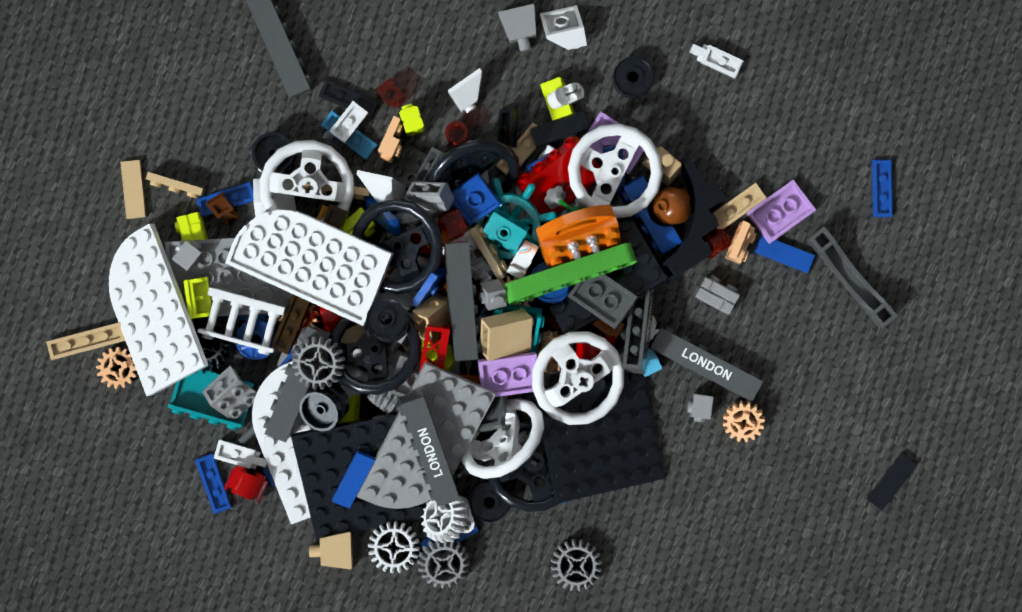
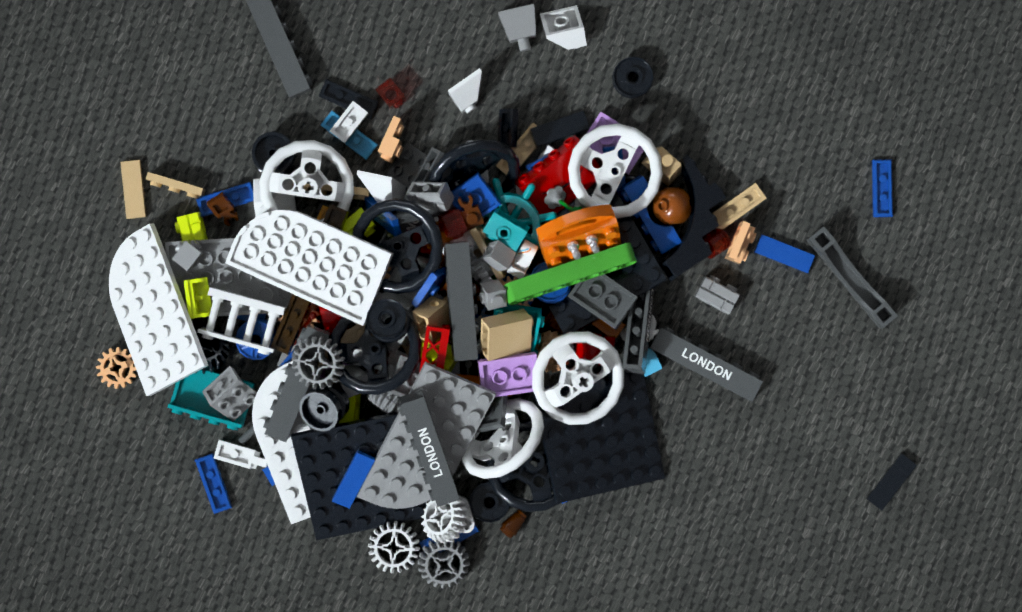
tan plate [46,322,125,360] -> none
red brick [224,465,268,503] -> none
tan torso [309,531,353,569] -> none
neon yellow brick [399,104,425,136] -> none
clear red piece [445,121,468,146] -> none
neon yellow hinge [540,77,575,121] -> none
white piece [547,83,584,109] -> none
light grey gear [551,539,602,591] -> none
light grey brick [687,394,713,423] -> none
white hinge [689,44,743,79] -> none
light nougat gear [723,400,765,442] -> none
lavender plate [747,180,816,244] -> none
none -> reddish brown plate [458,193,485,230]
none -> light grey brick [481,240,516,271]
none -> reddish brown cone [500,510,527,539]

